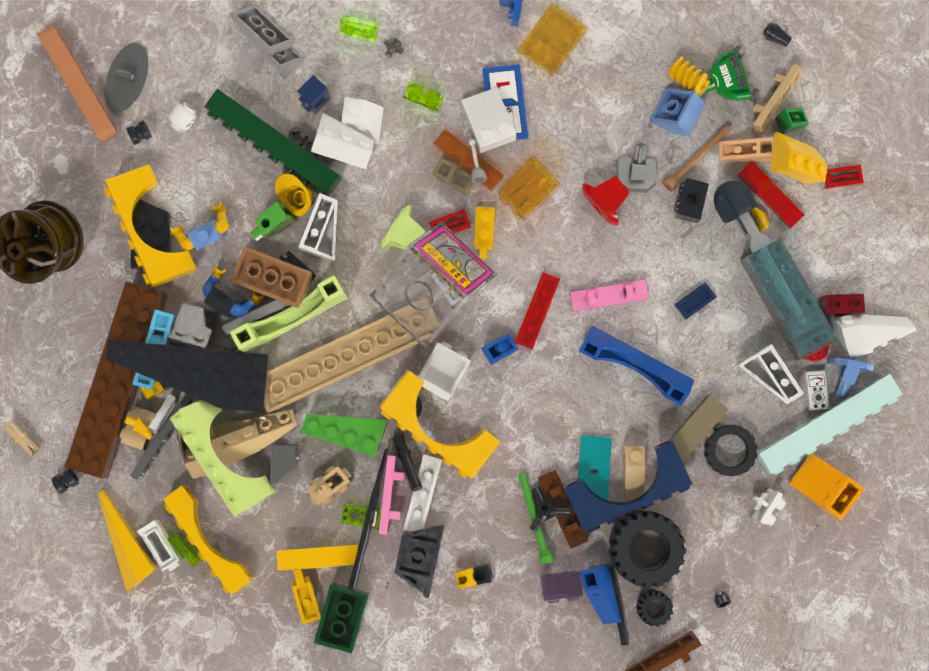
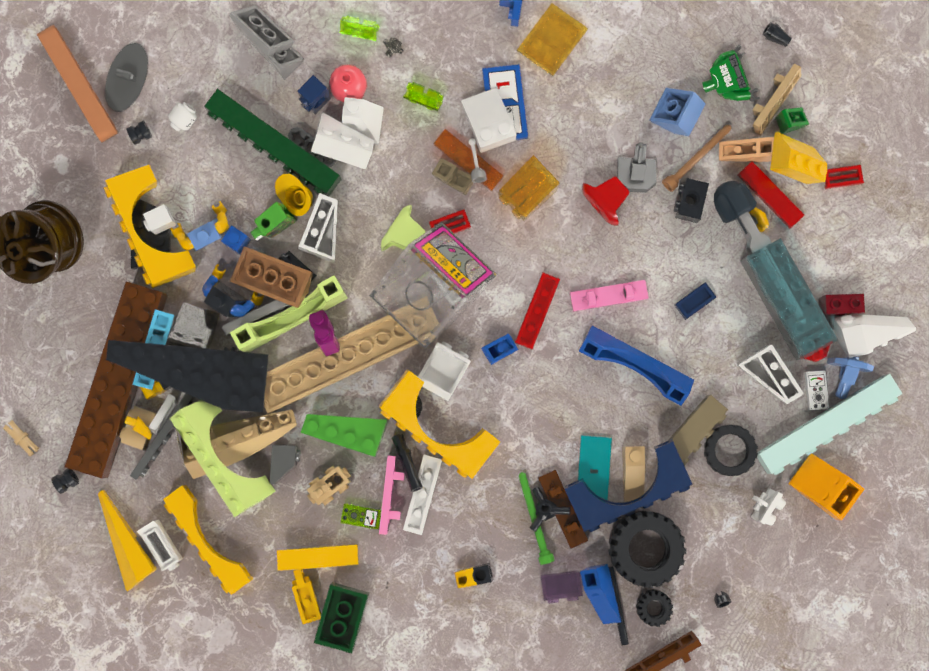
clear neon green tile [167,533,202,568] -> none
black piece [348,448,388,589] -> none
black wing [394,525,445,599] -> none
yellow hinge [474,207,495,260] -> none
yellow piece [668,57,710,96] -> none
none -> white brick [143,204,176,235]
none -> blue brick [221,225,251,255]
none -> magenta brick [309,310,340,357]
none -> coral cylinder [329,64,367,102]

